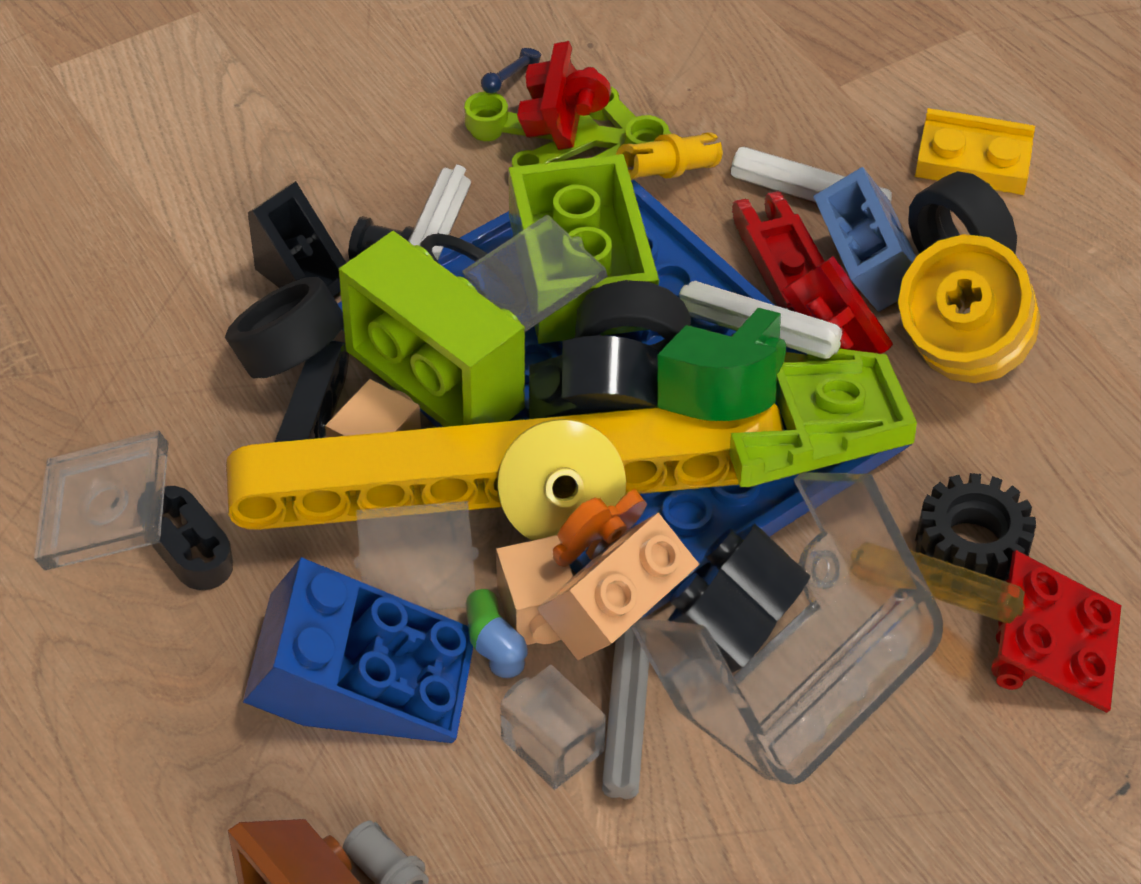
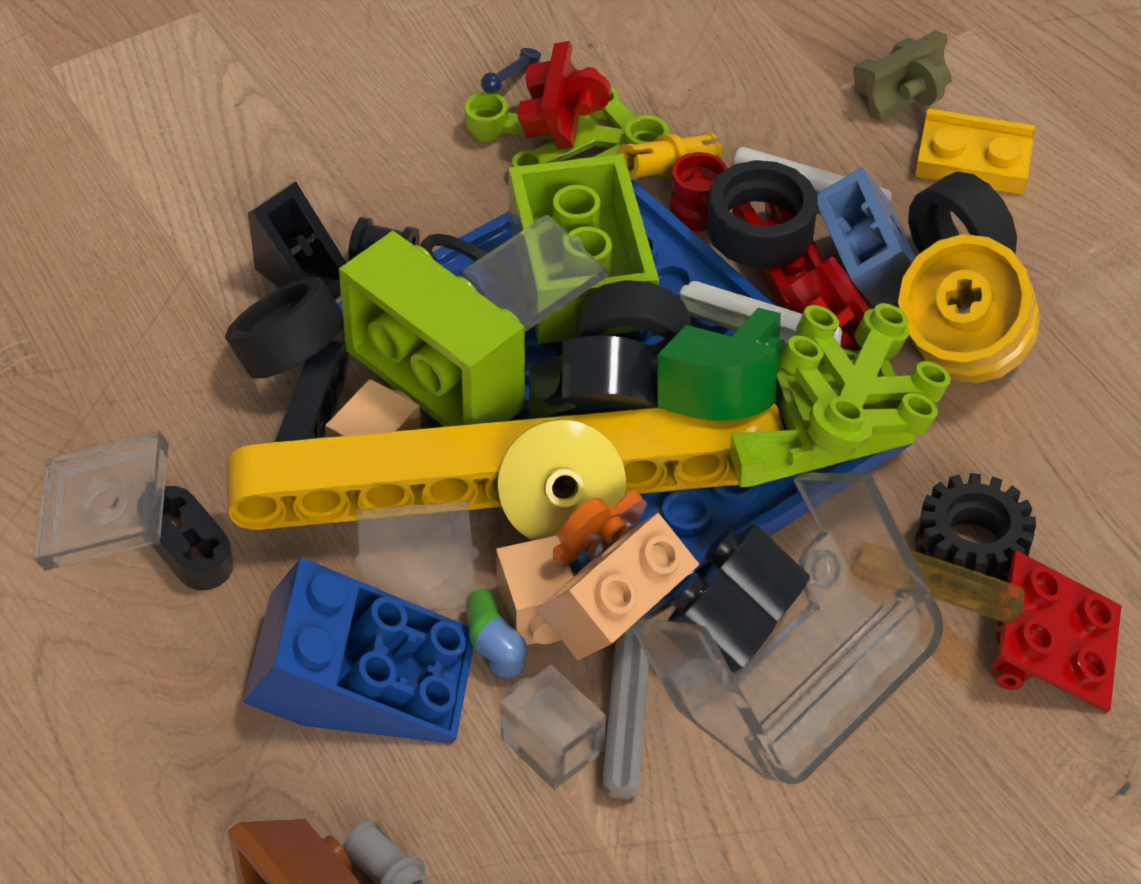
white axle [408,164,471,260] -> none
none -> red wheel [670,152,728,232]
none -> black tyre [706,160,818,268]
none -> lime plant [780,303,951,456]
none -> olive hips [853,30,952,121]

